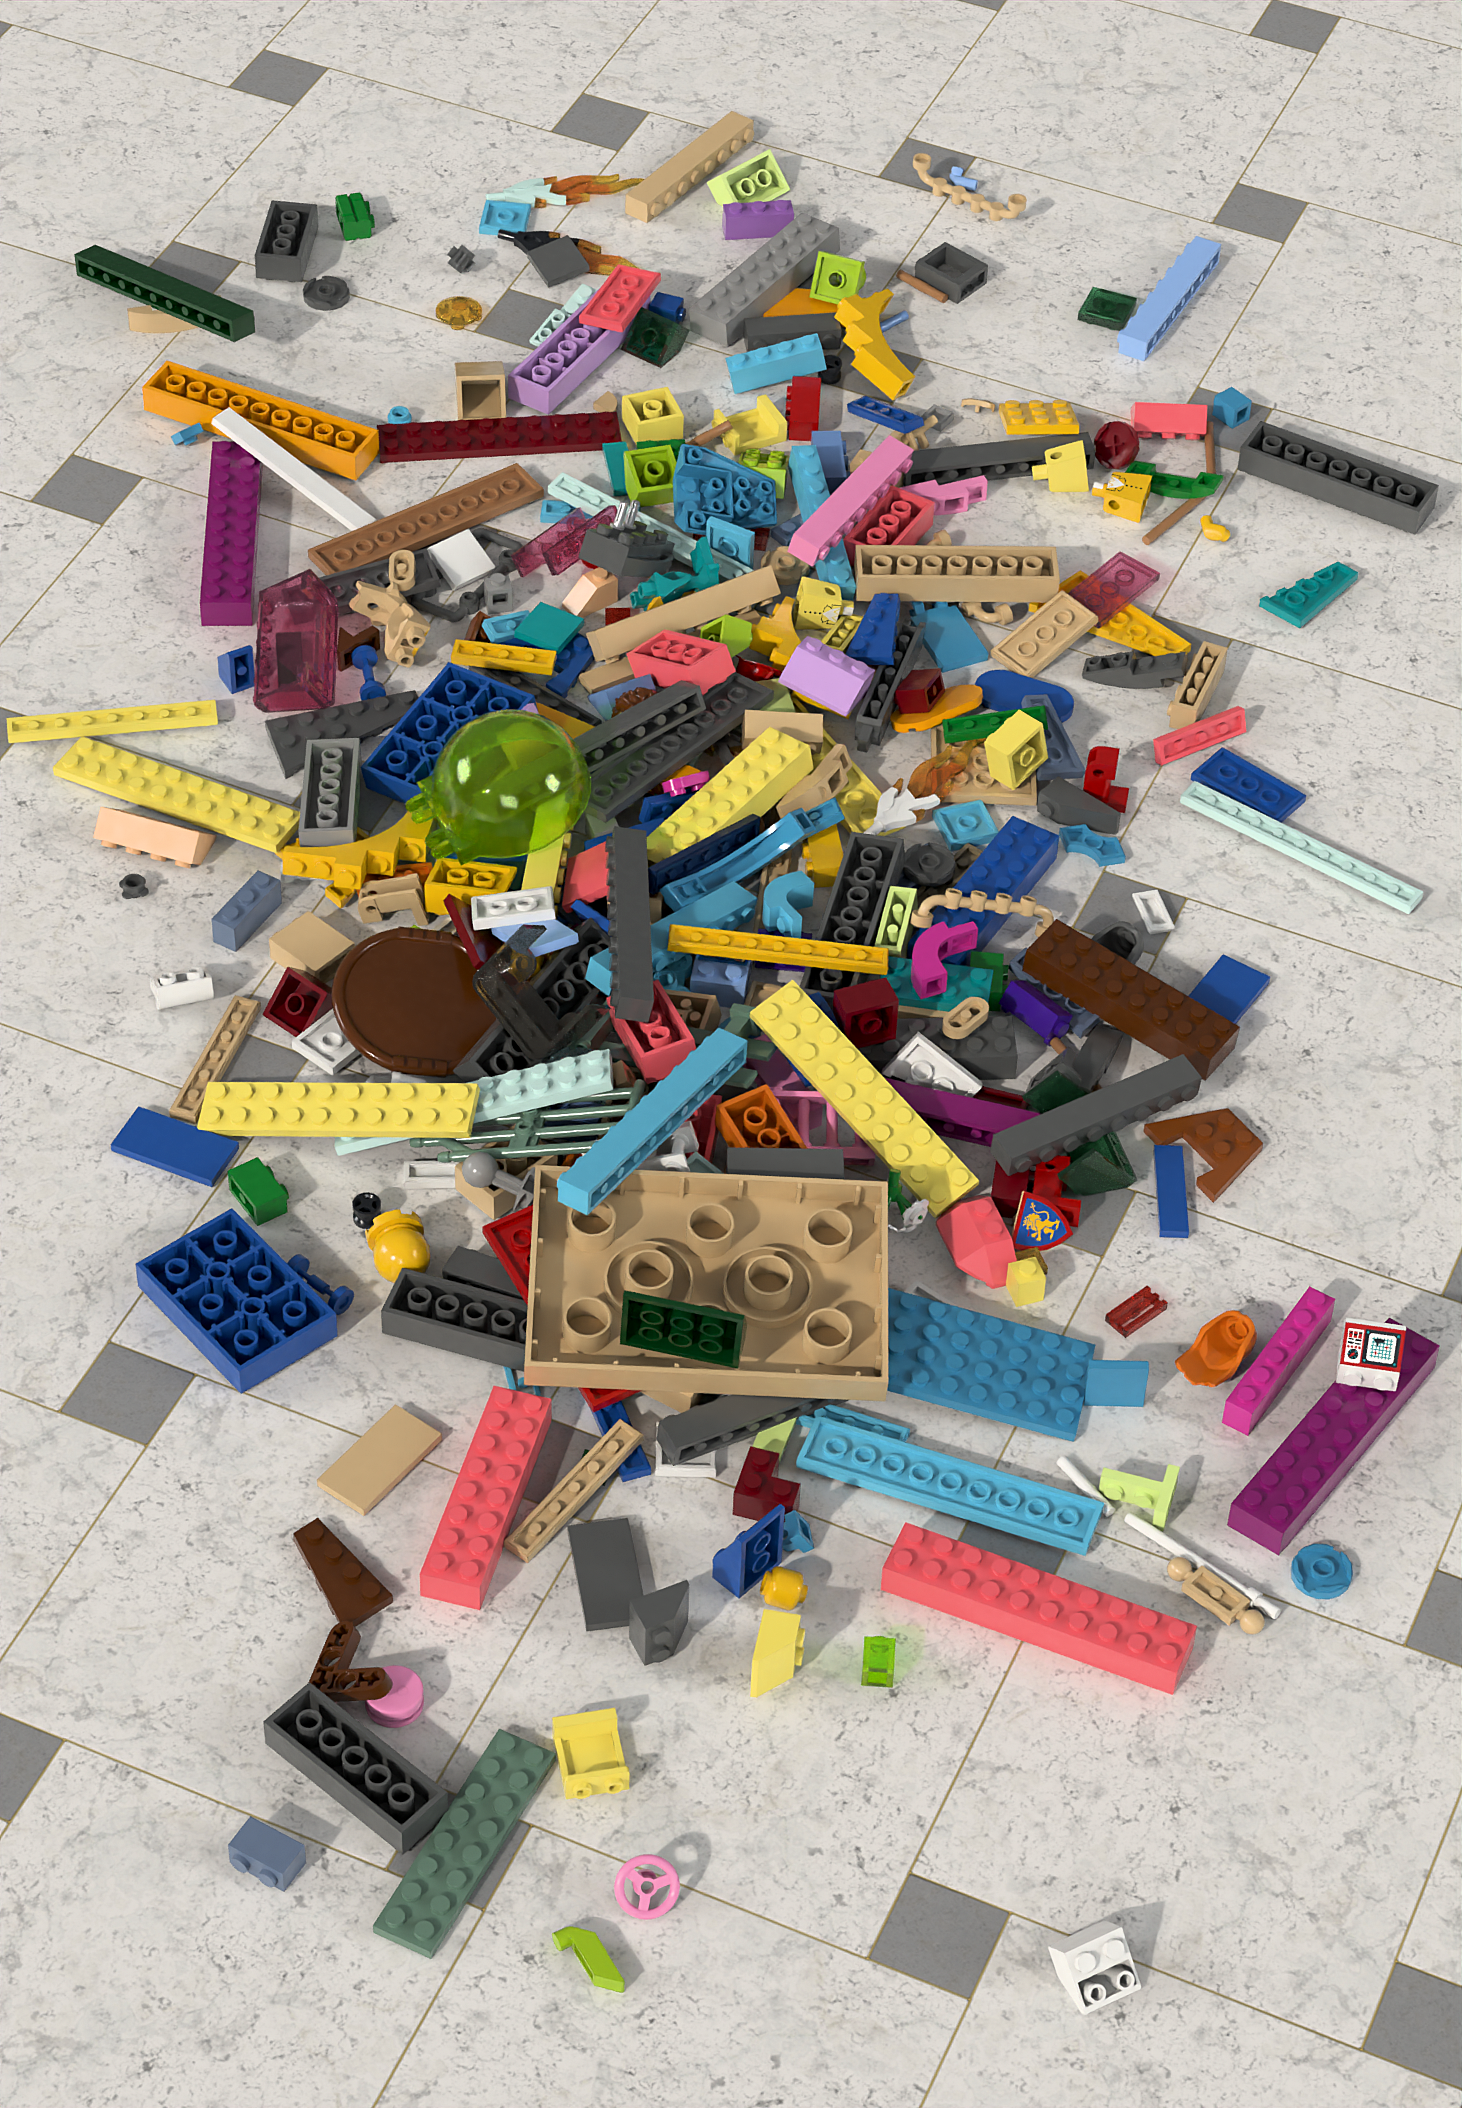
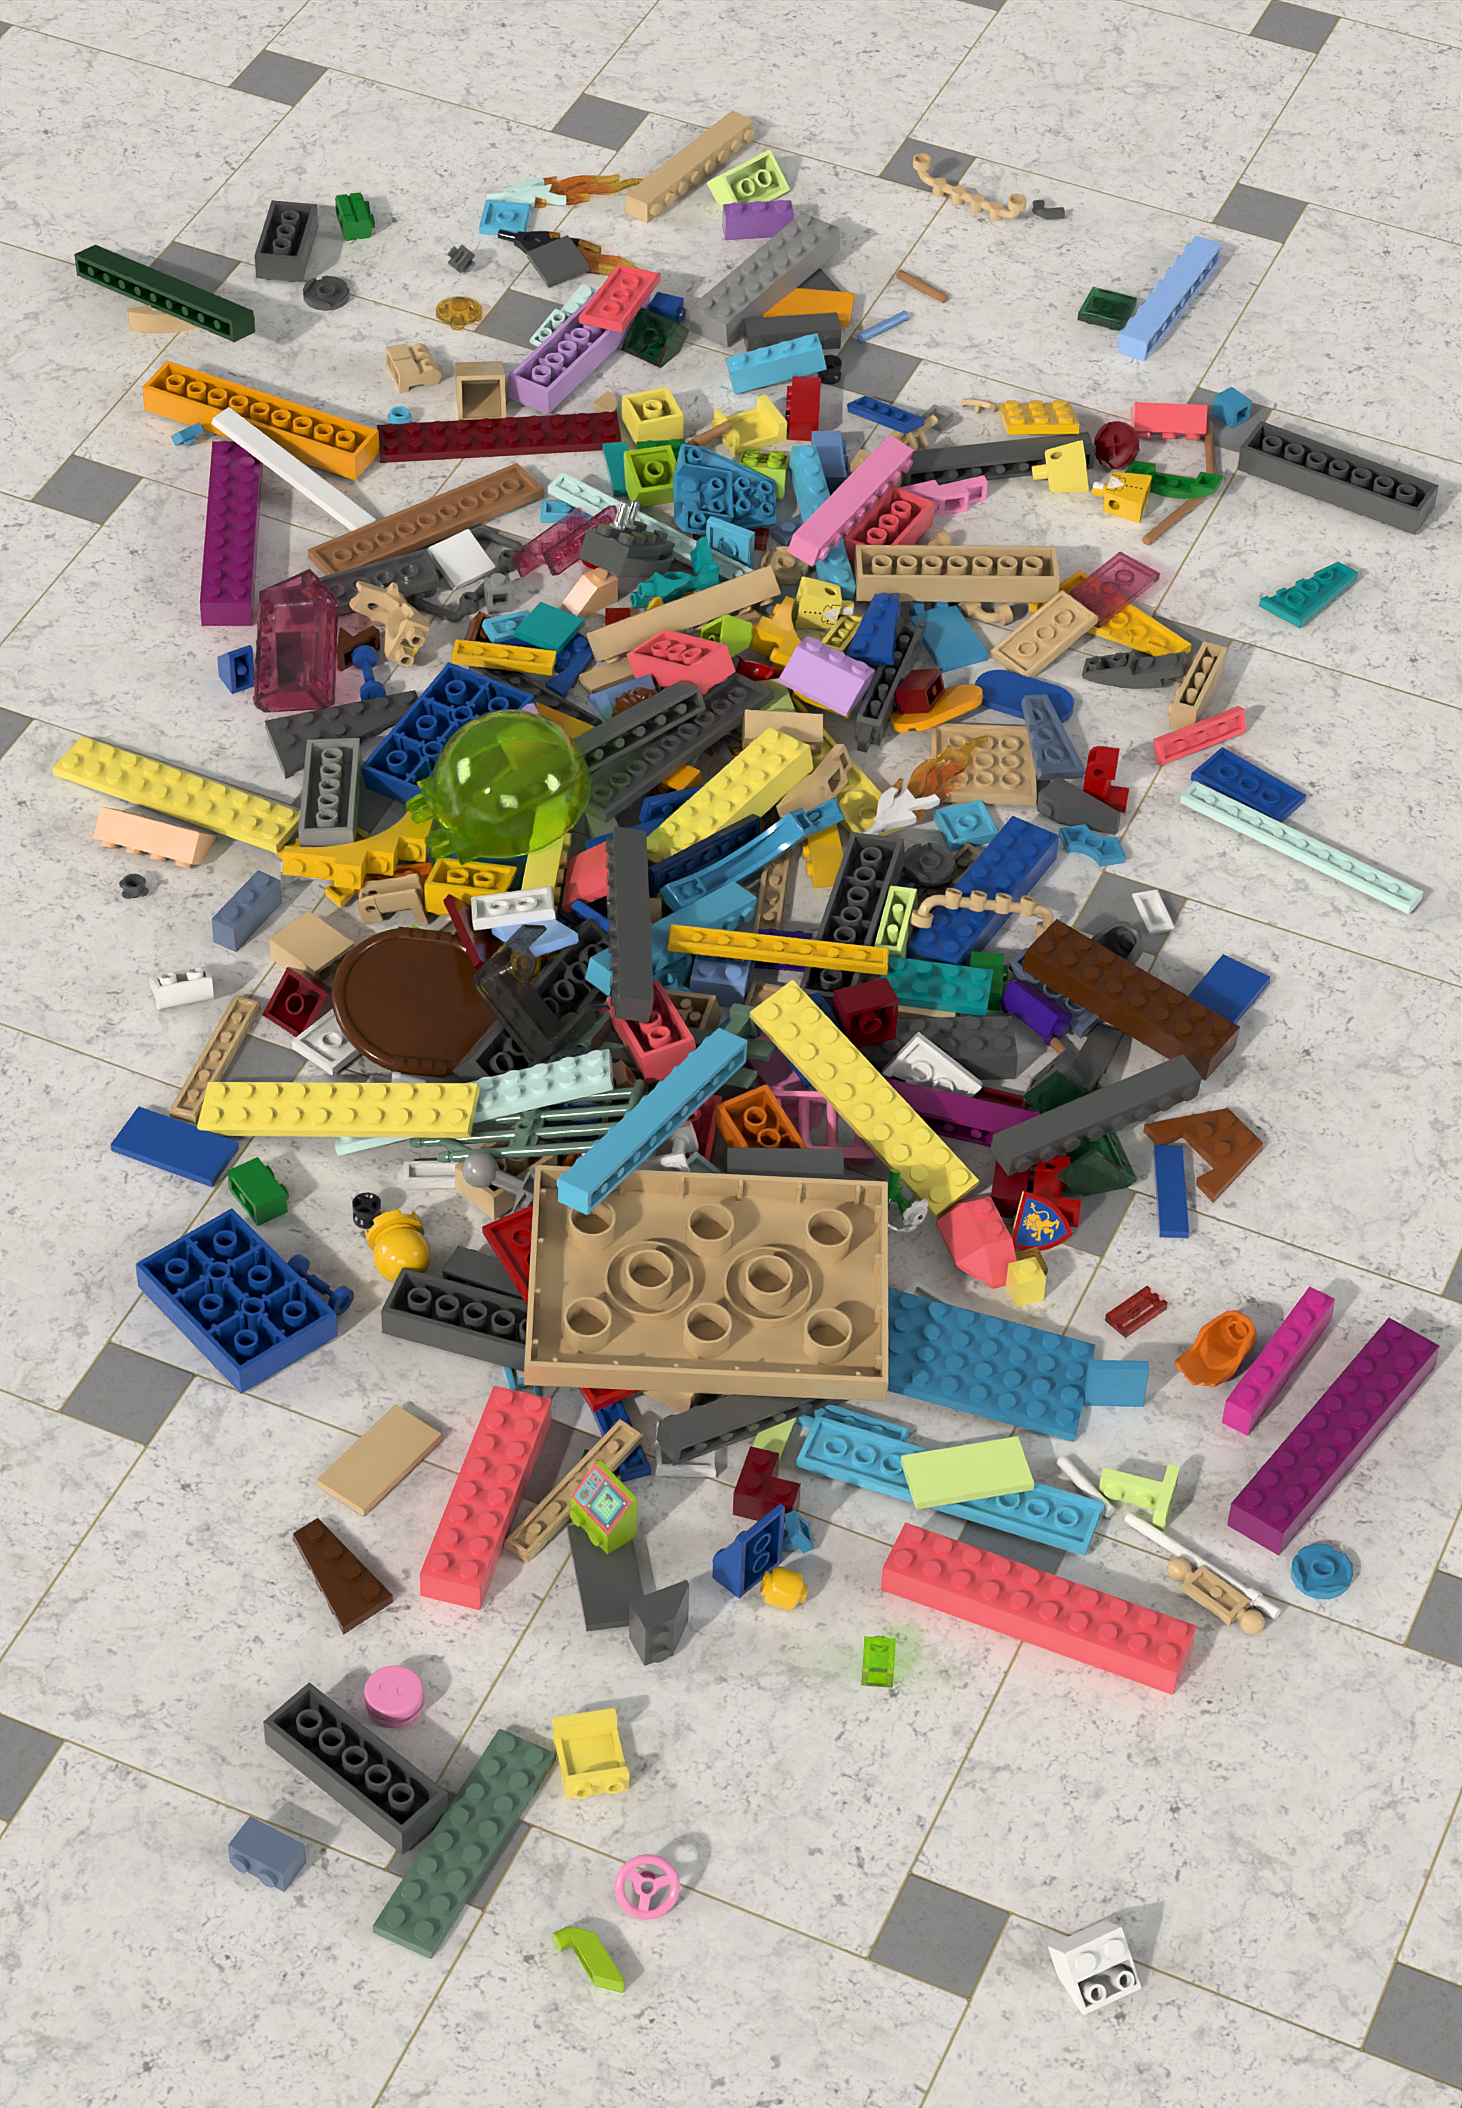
light yellow plate [6,700,218,743] -> none
reddish brown beam [308,1621,393,1702] -> none
tan plate [389,550,416,592] -> none
dark green slope [620,1290,747,1369] -> none
dark pink plate [662,771,710,797] -> none
light yellow slope [750,1609,806,1698] -> none
medium azure arch [762,871,814,939] -> none
lime plant [809,251,866,305] -> none
yellow arch [834,288,916,400] -> none
dark pink arch [911,921,978,999] -> none
dark grey window [915,242,988,304] -> none
green tile [942,705,1048,744] -> none
tan plate [942,997,989,1039] -> none
light blue arm [949,166,978,191] -> none
light yellow brick [984,710,1048,790] -> none
yellow arm [1200,515,1230,542] -> none
slope [1336,1317,1406,1391] -> none
none -> tan legs [386,343,441,393]
none -> slope [569,1460,638,1554]
none -> yellowish green tile [901,1436,1035,1510]
none -> dark grey arm [1032,200,1065,220]

